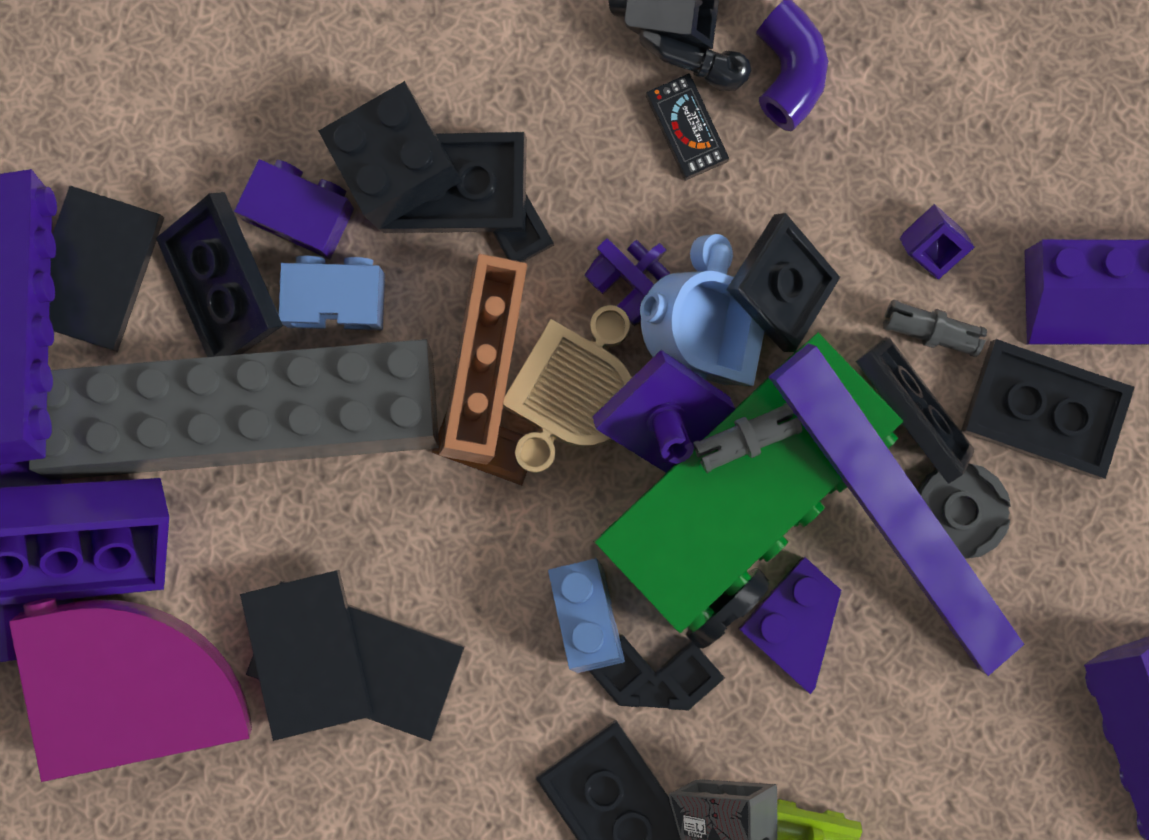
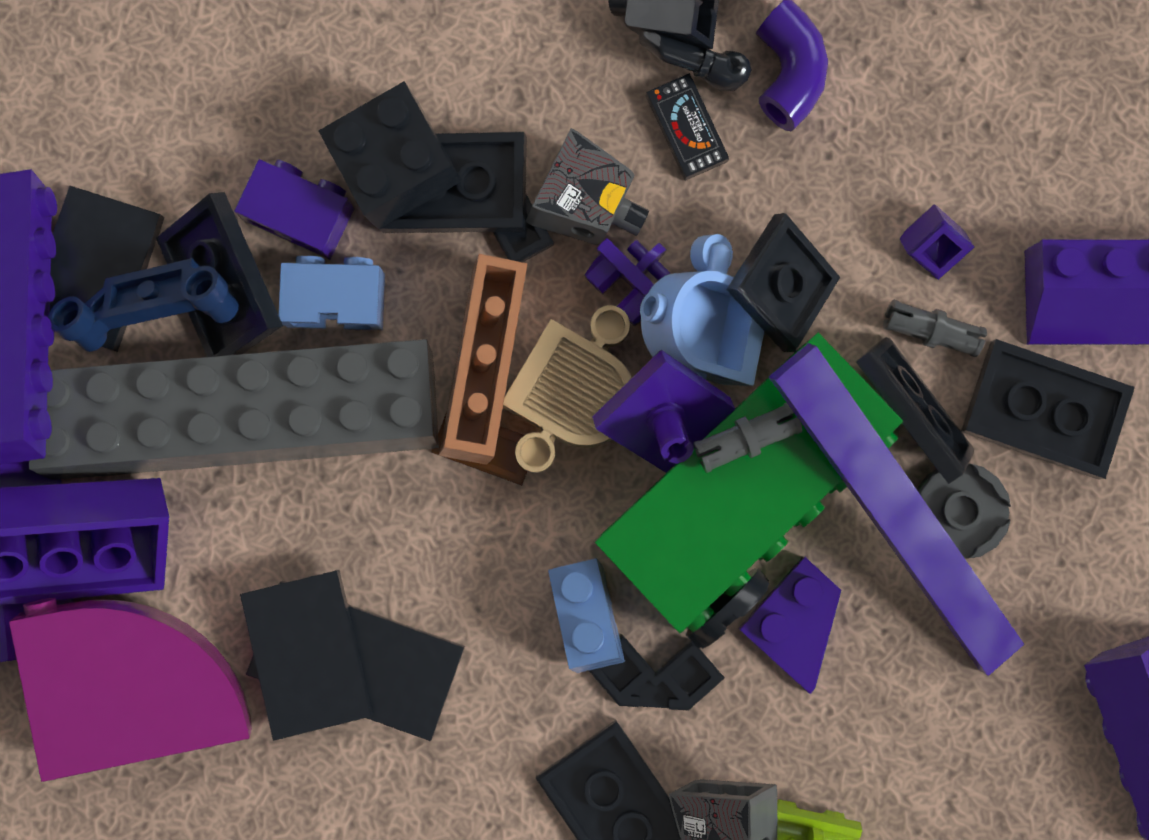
none -> dark blue plate [48,258,239,352]
none -> dark grey torso [526,128,650,245]

